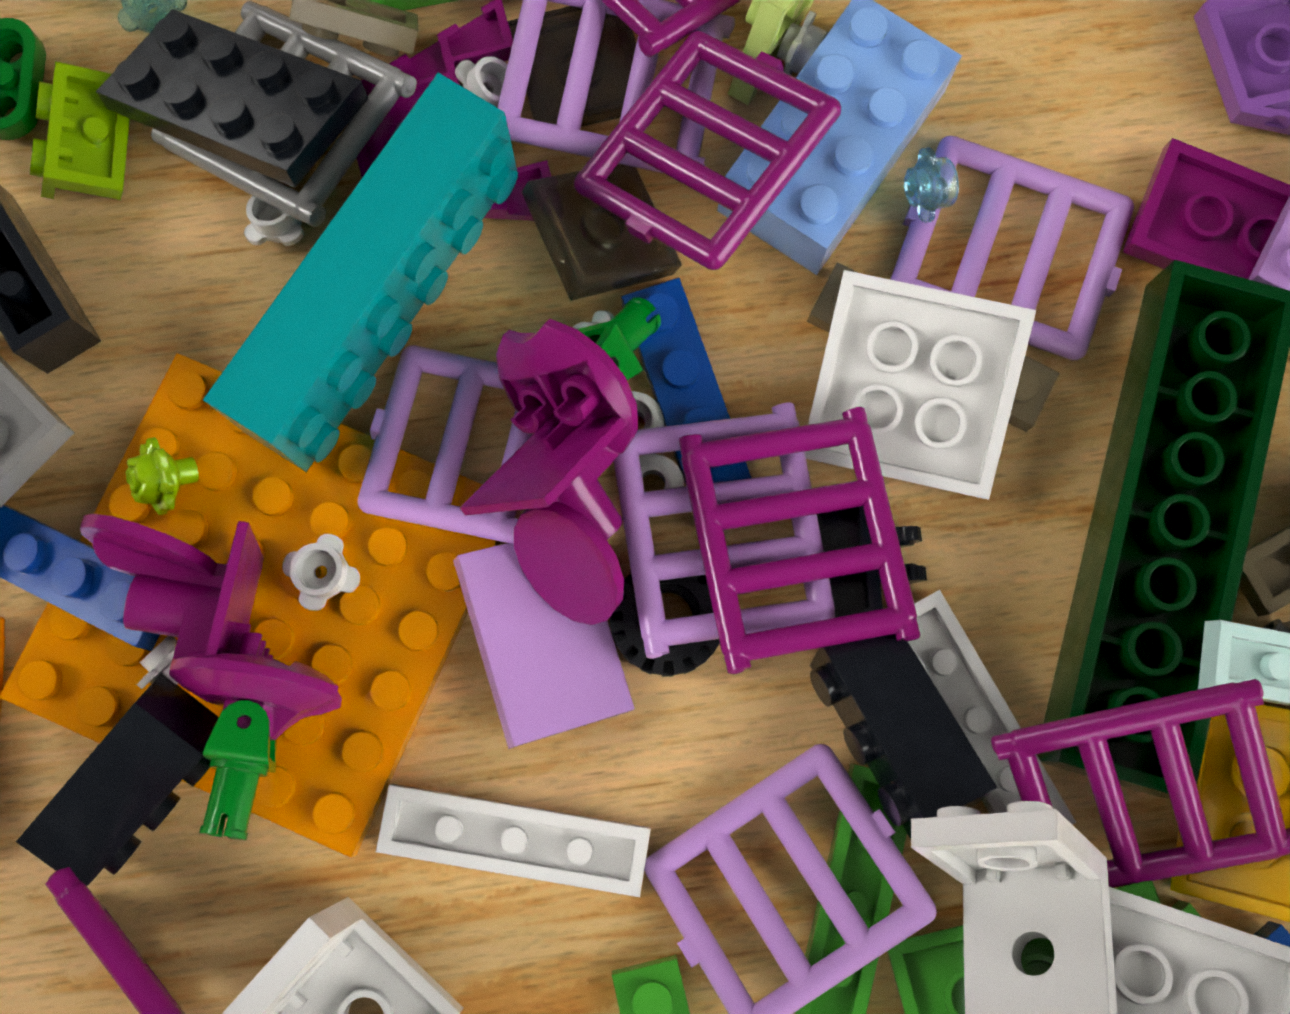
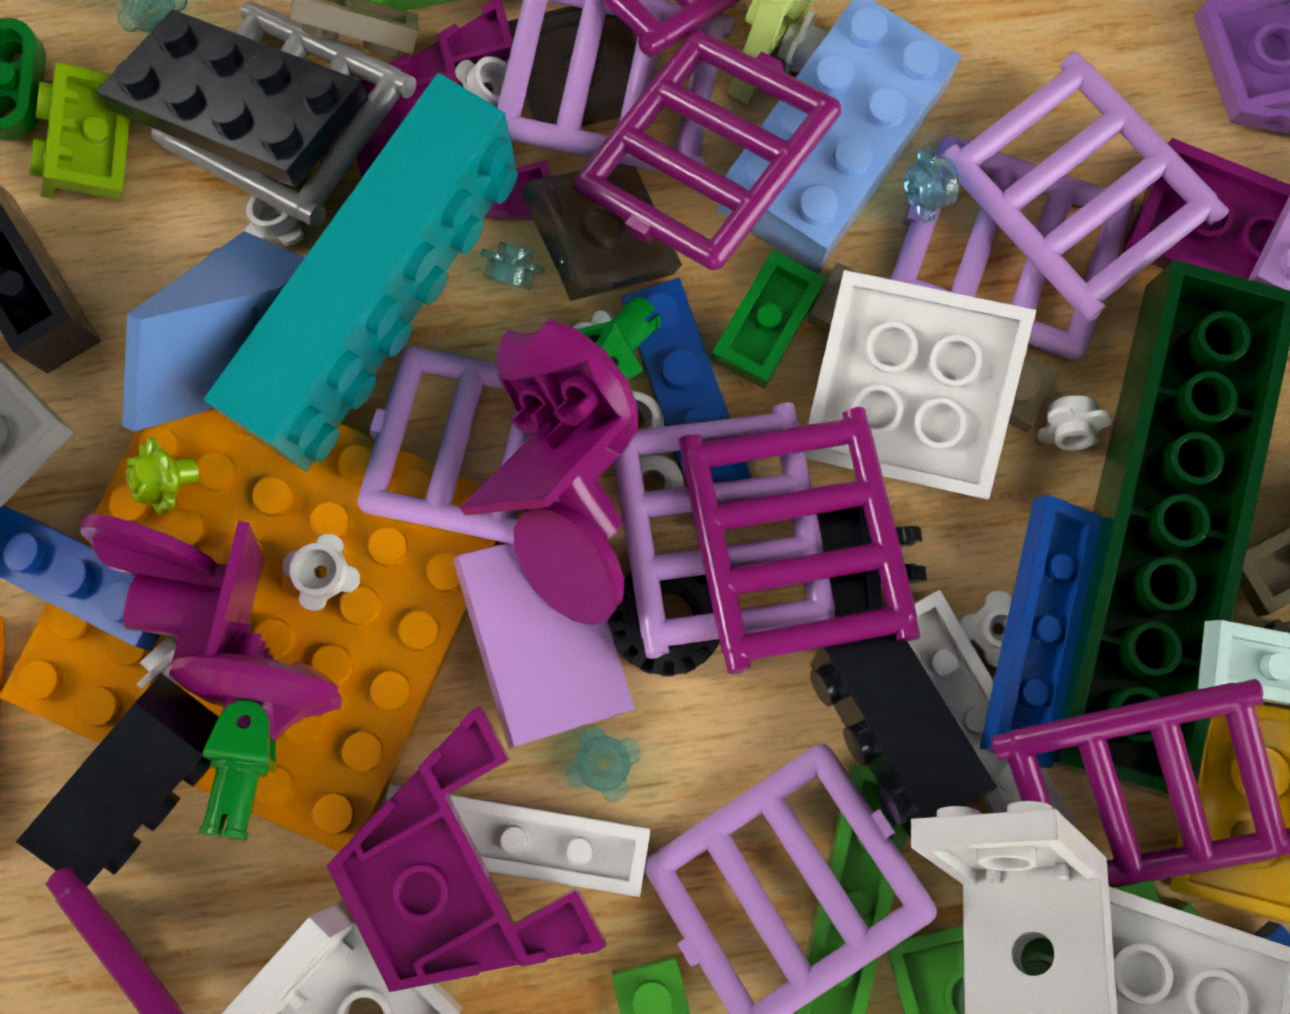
none -> medium blue slope [122,231,305,432]
none -> magenta wing [327,706,607,992]
none -> clear light blue plate [480,242,545,290]
none -> clear light blue plate [566,726,641,802]
none -> green plate [711,249,826,389]
none -> lavender bar [939,51,1229,322]
none -> white plate [960,590,1012,668]
none -> blue plate [979,495,1103,768]
none -> white plate [1037,395,1112,451]

